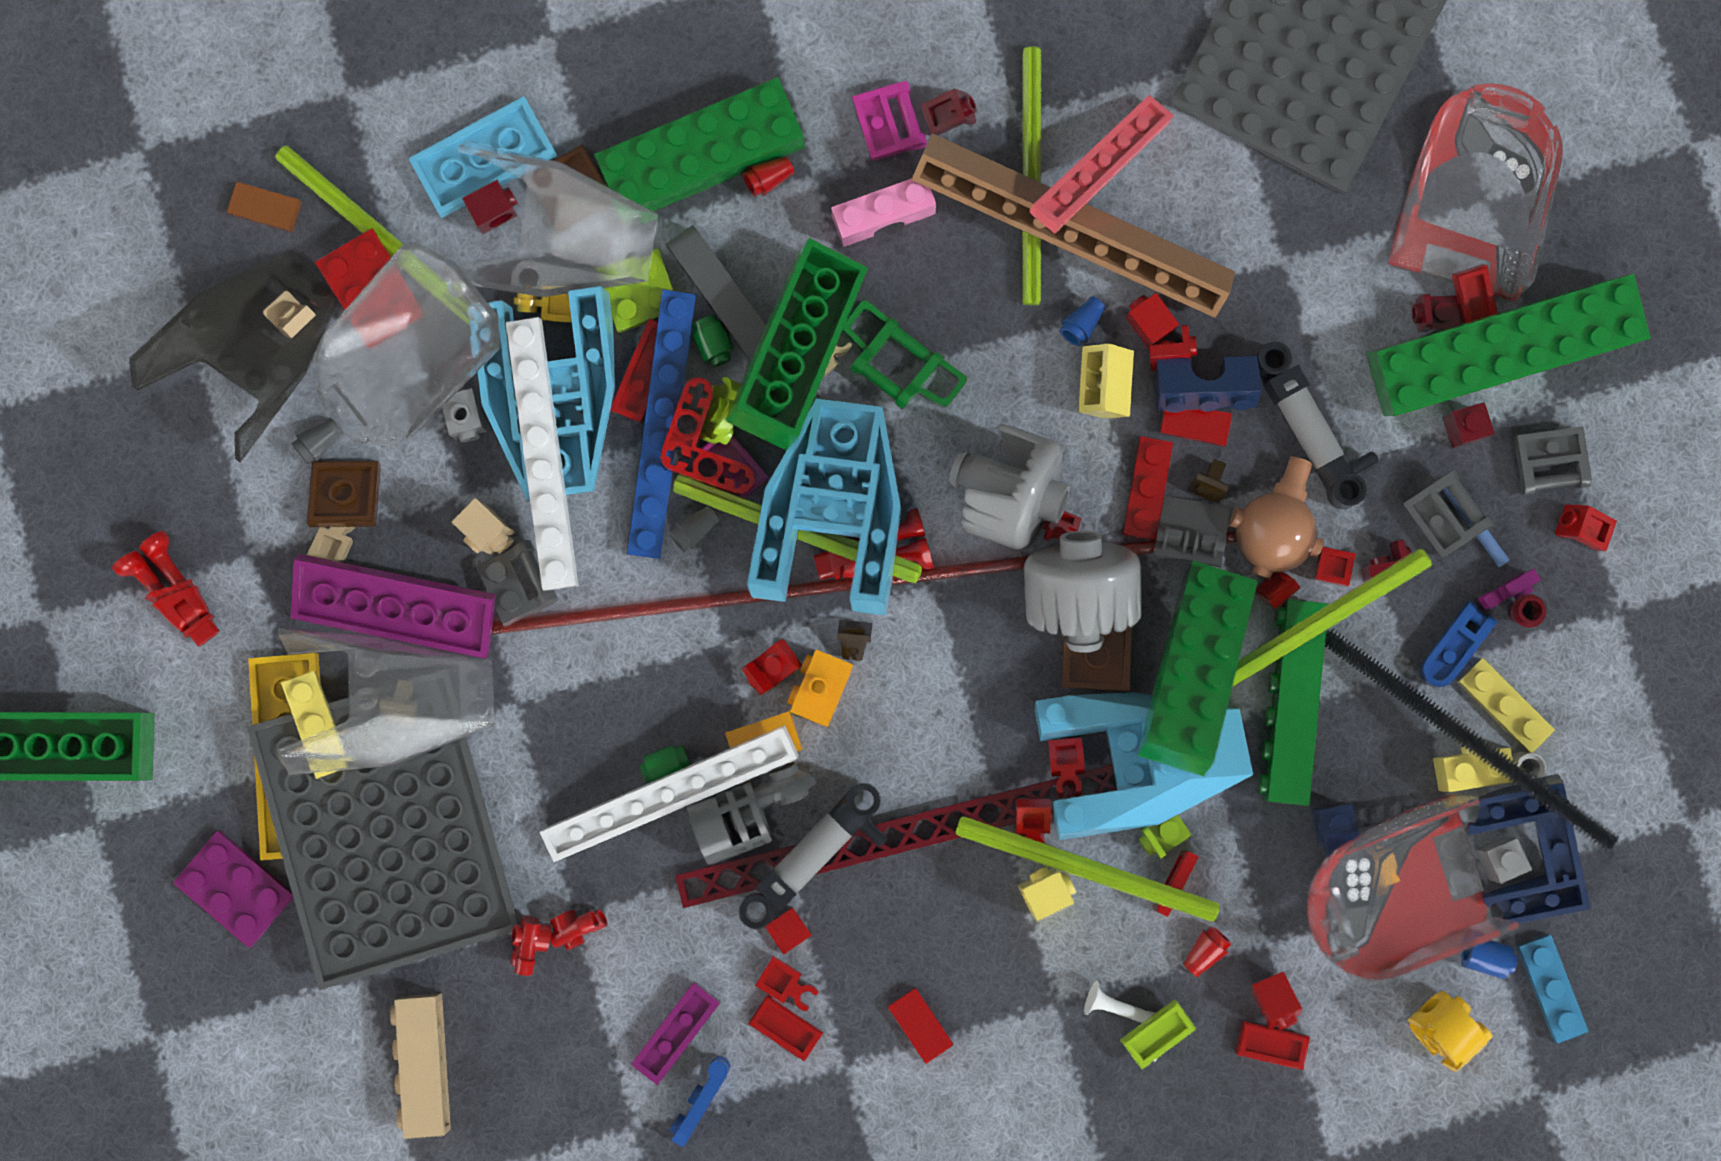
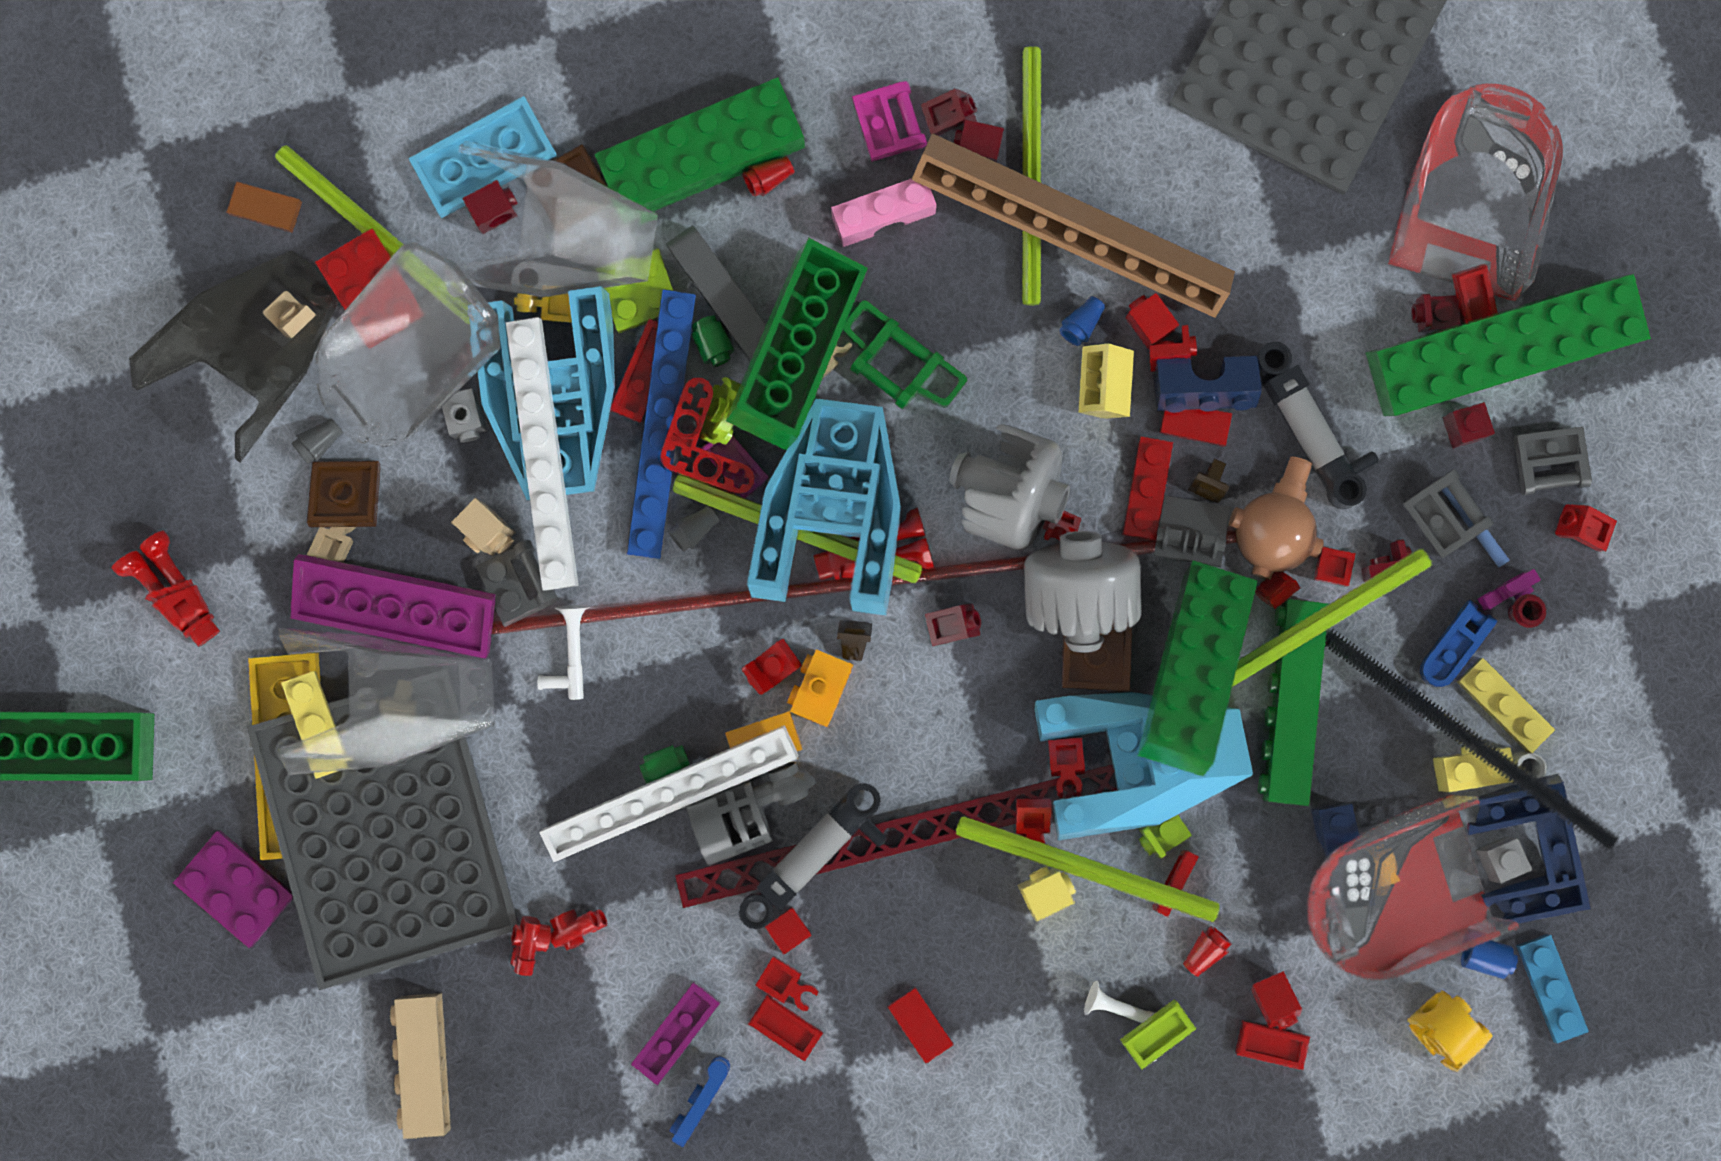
coral plate [1029,95,1174,234] -> none
none -> white piece [537,605,590,700]
none -> bracket [925,603,981,647]
none -> dark red brick [954,120,1004,163]

